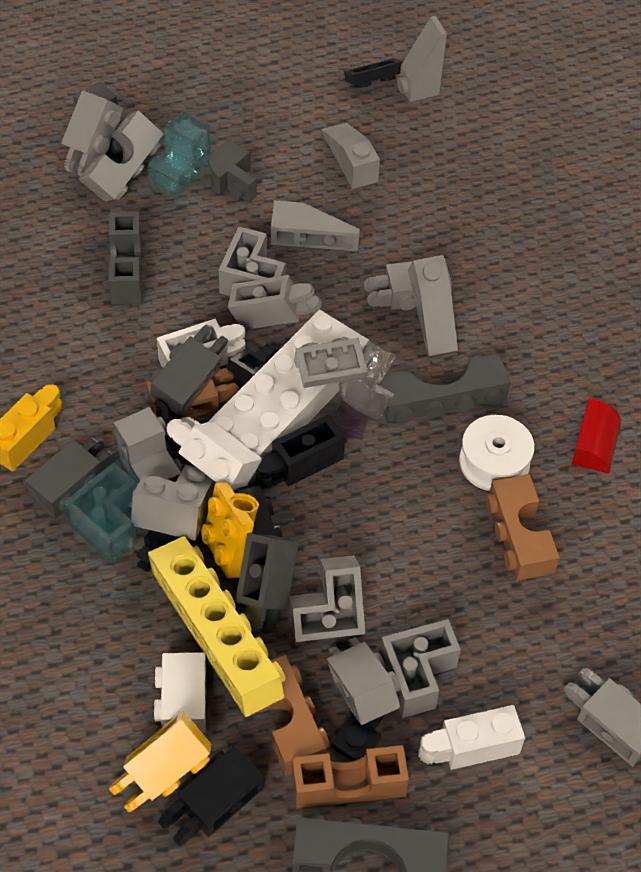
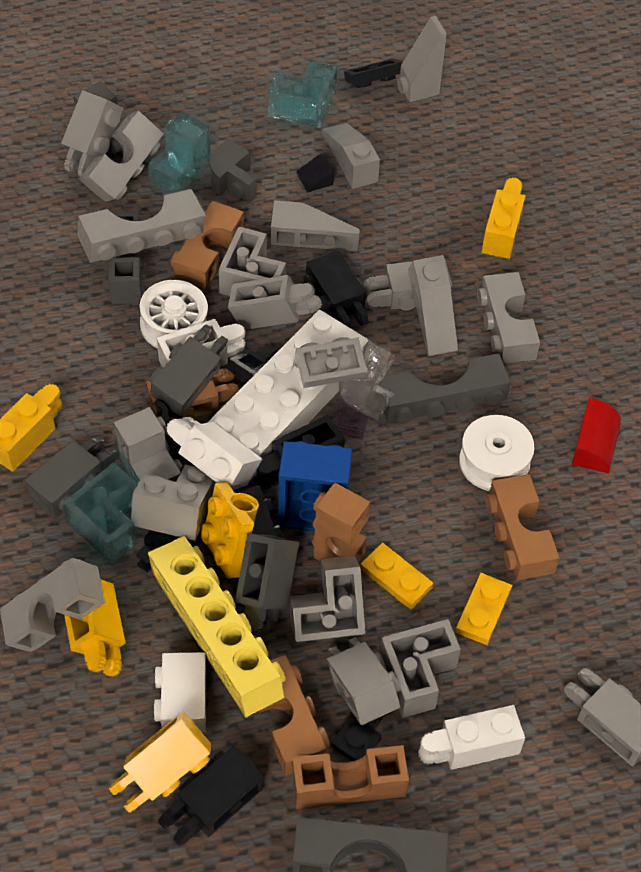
none -> light grey arch [0,558,105,652]
none -> yellow hinge [64,579,126,677]
none -> light grey arch [77,189,206,263]
none -> white wheel [140,280,208,348]
none -> medium nougat arch [171,201,244,291]
none -> clear light blue brick [268,61,337,128]
none -> blue brick [278,441,352,532]
none -> black slope [297,153,334,193]
none -> black hinge [303,250,369,329]
none -> medium nougat arch [312,483,370,562]
none -> yellow plate [360,543,434,610]
none -> yellow plate [455,573,512,645]
none -> light grey arch [477,272,540,364]
none -> yellow hinge [481,177,526,259]

